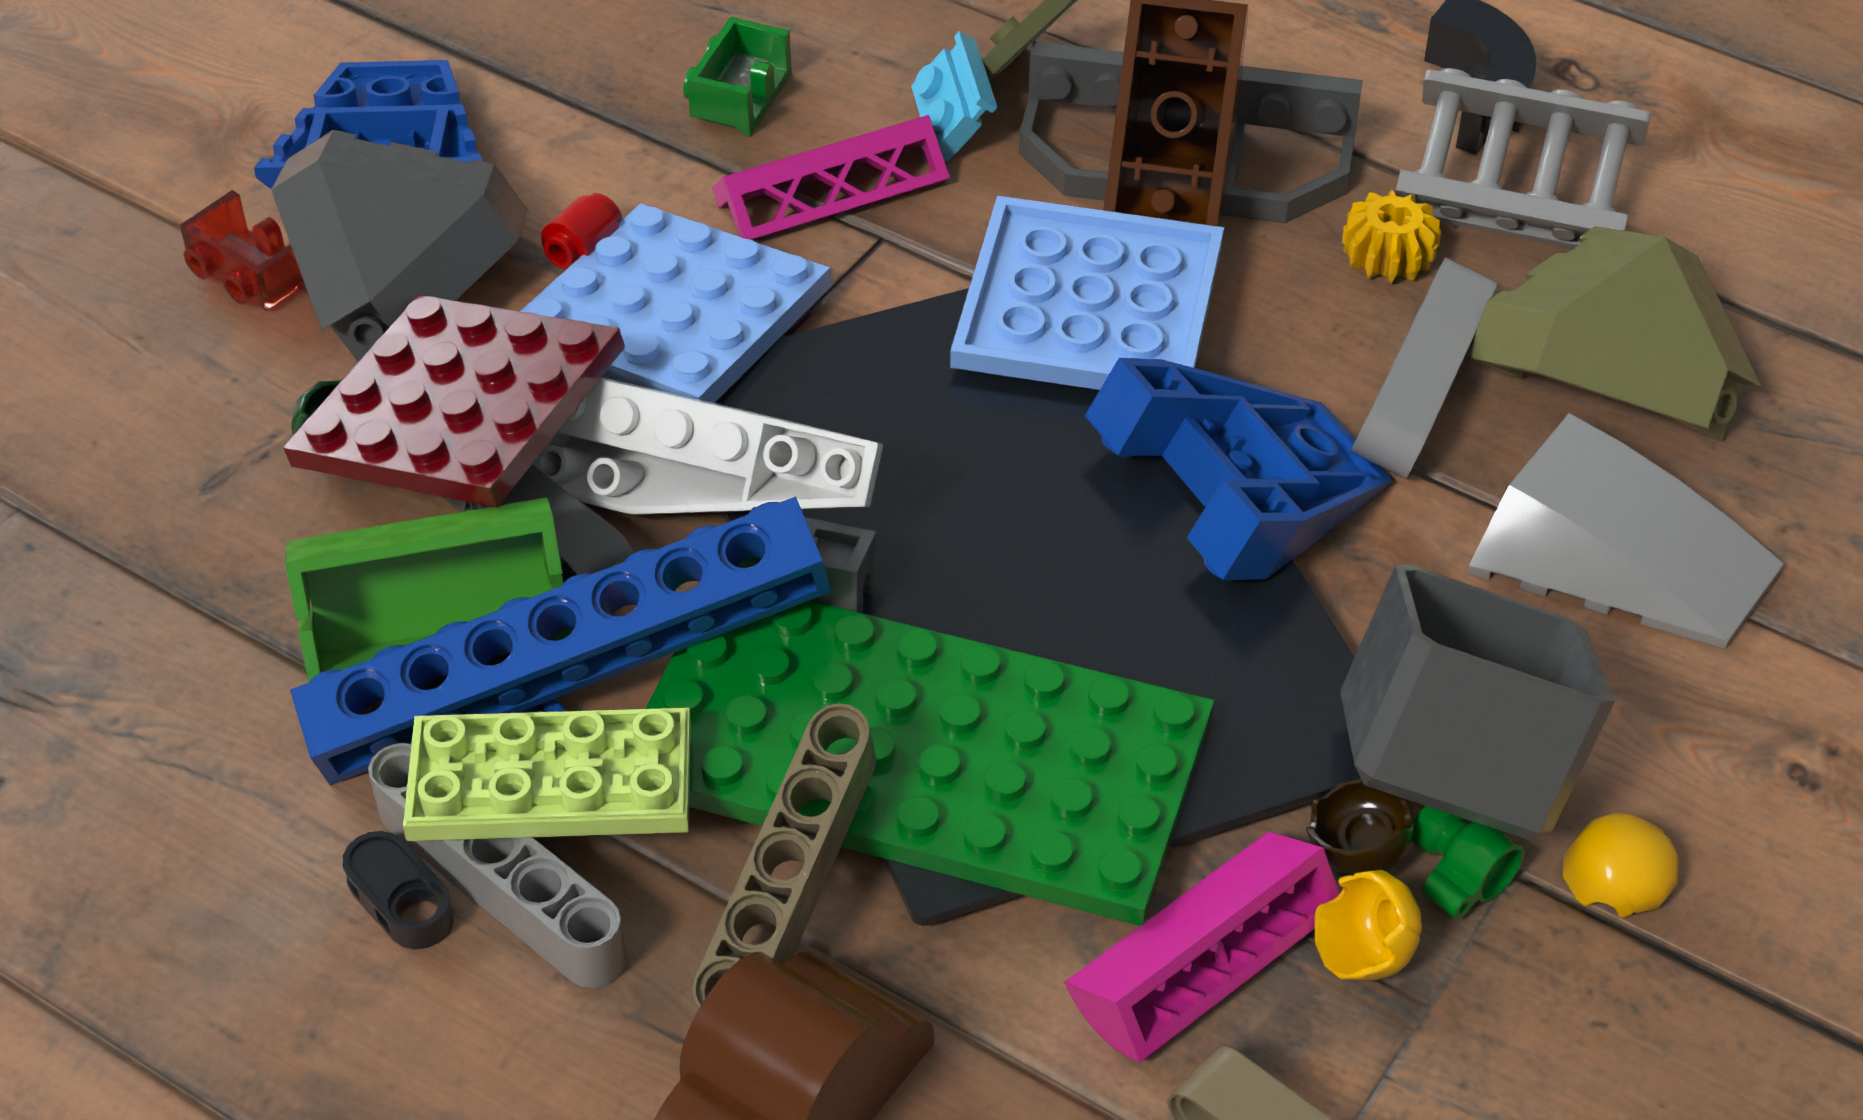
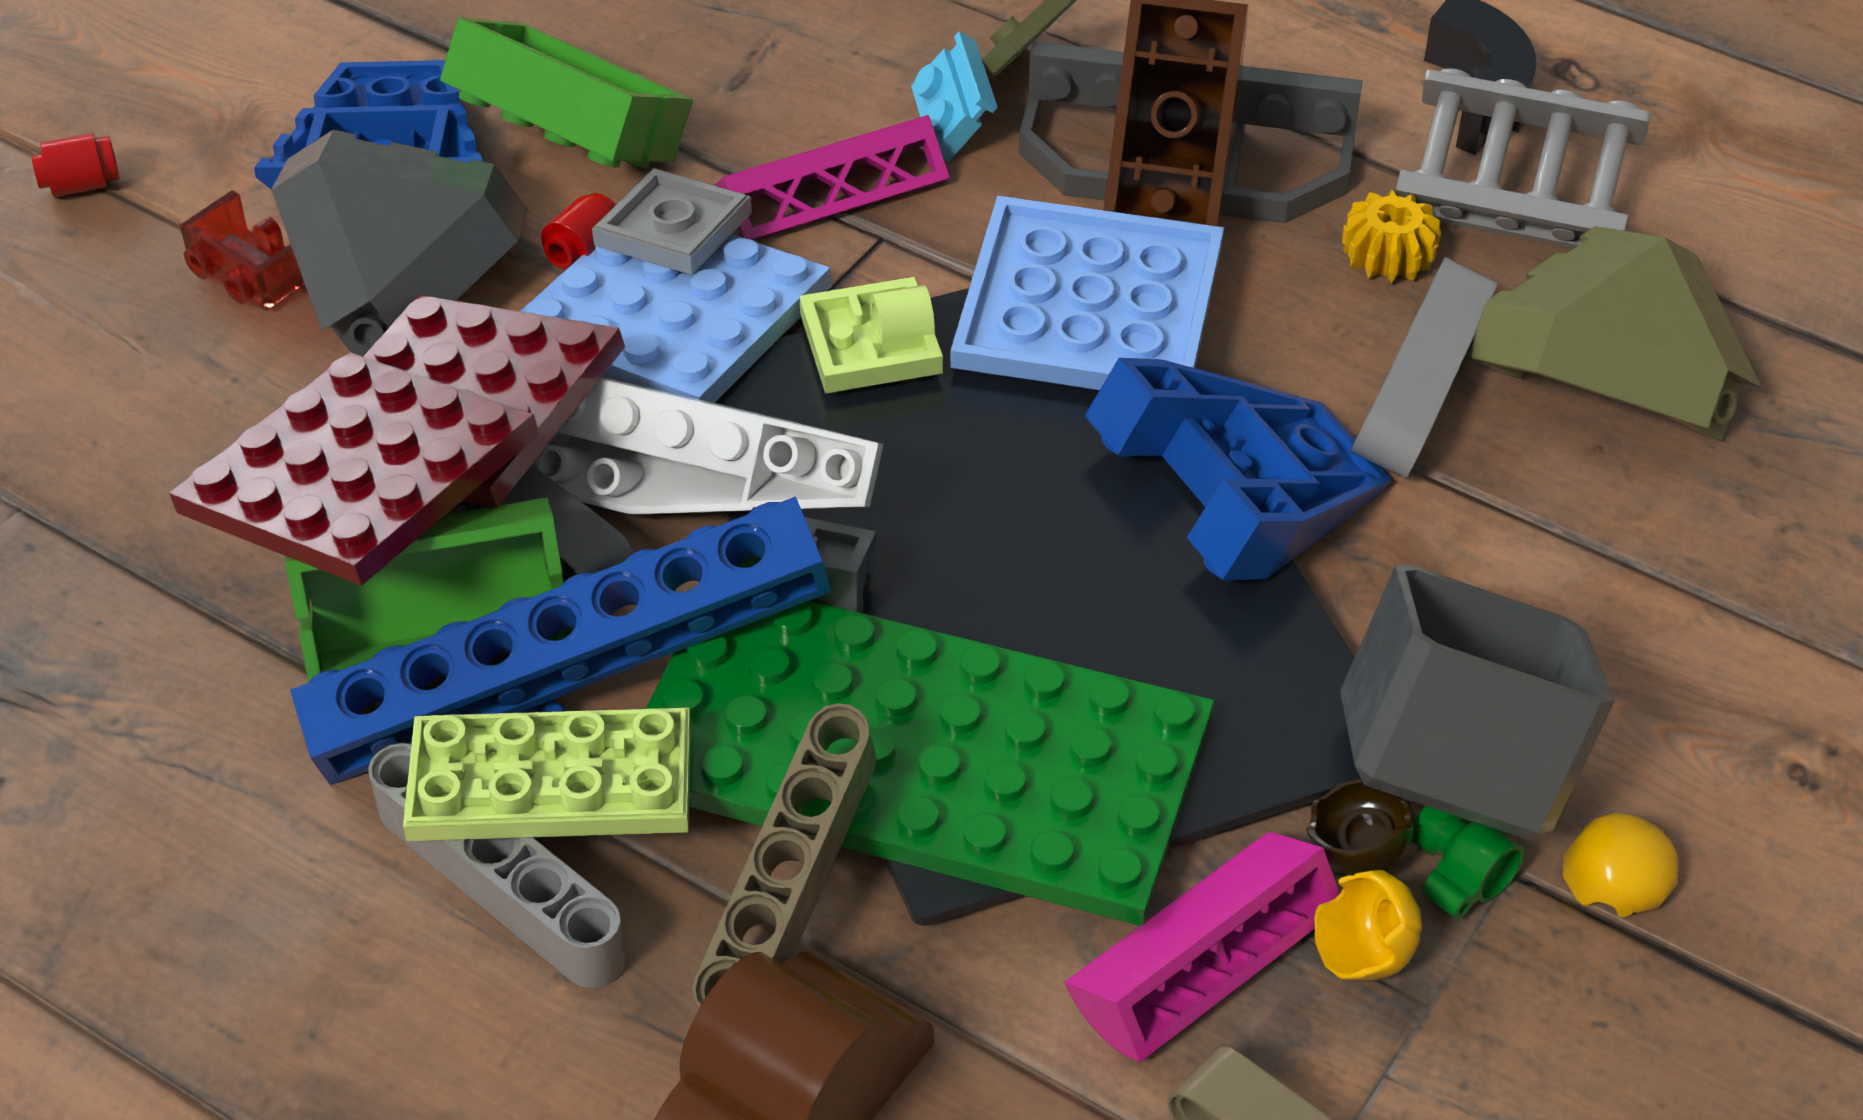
black piece [343,831,454,950] -> none
green window [683,17,791,137] -> none
light grey wedge [1467,413,1784,649] -> none
none -> red brick [31,132,120,198]
none -> plate [169,352,540,586]
none -> bright green piece [440,17,694,168]
none -> light grey tile [592,168,752,275]
none -> yellowish green plate [799,277,943,393]

